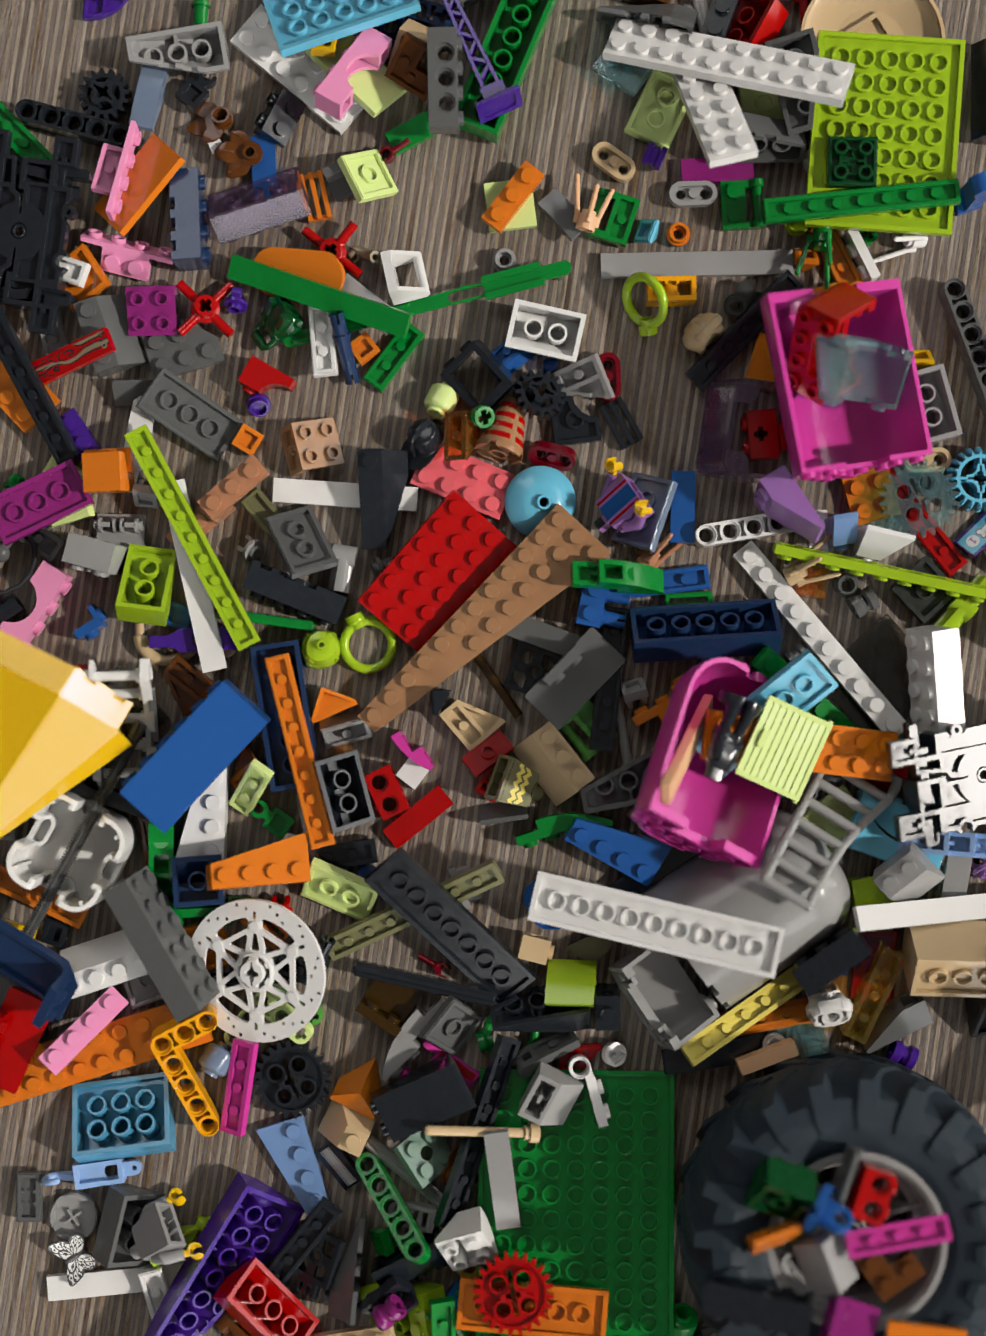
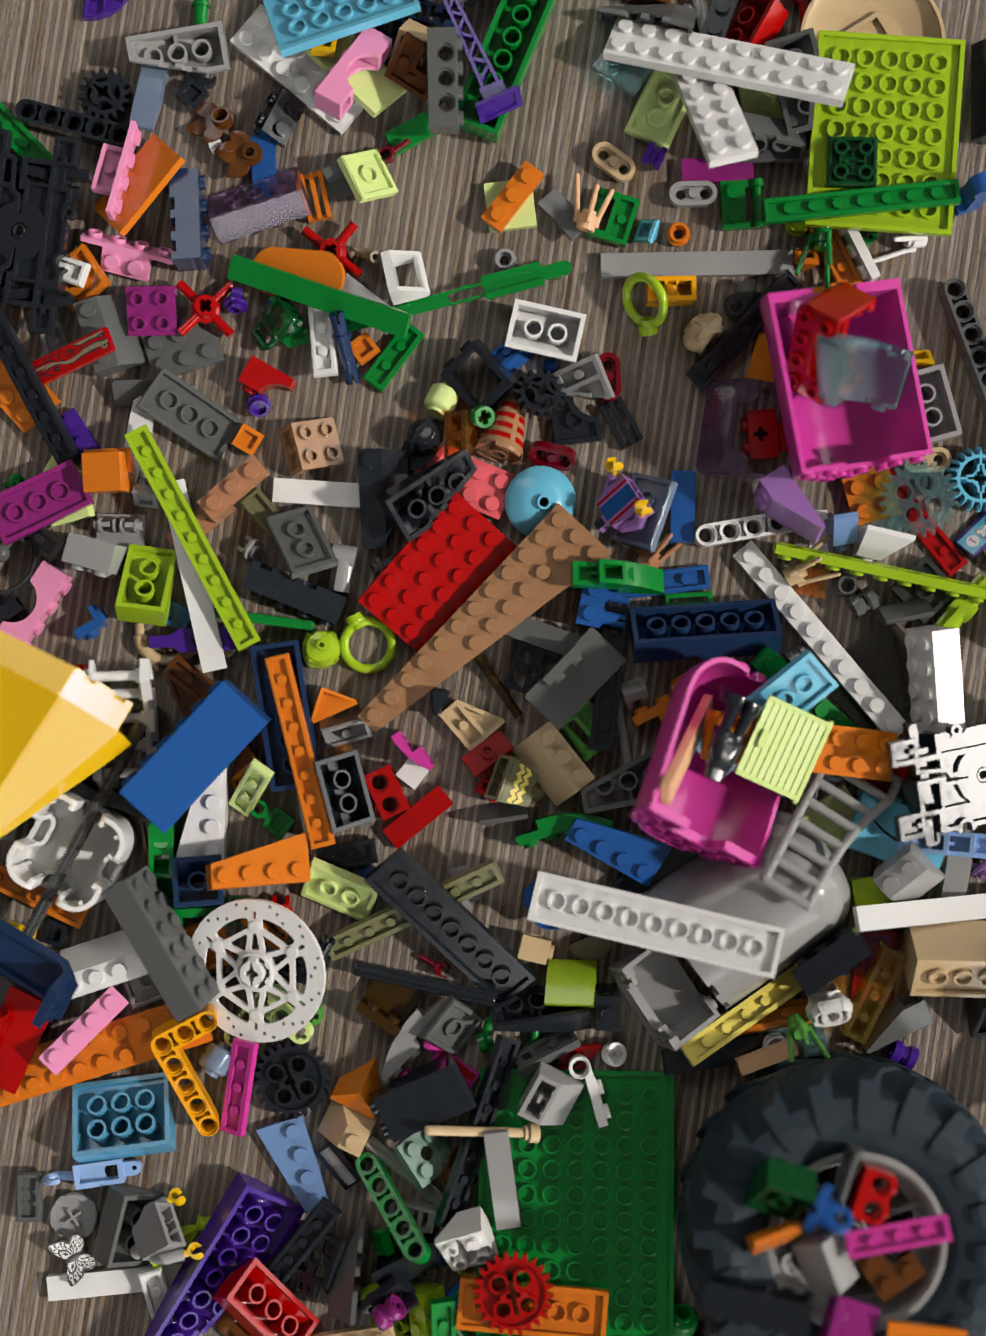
none -> black wedge [376,448,477,542]
none -> bright green plant [785,1013,831,1064]
none -> dark grey slope [878,599,935,626]

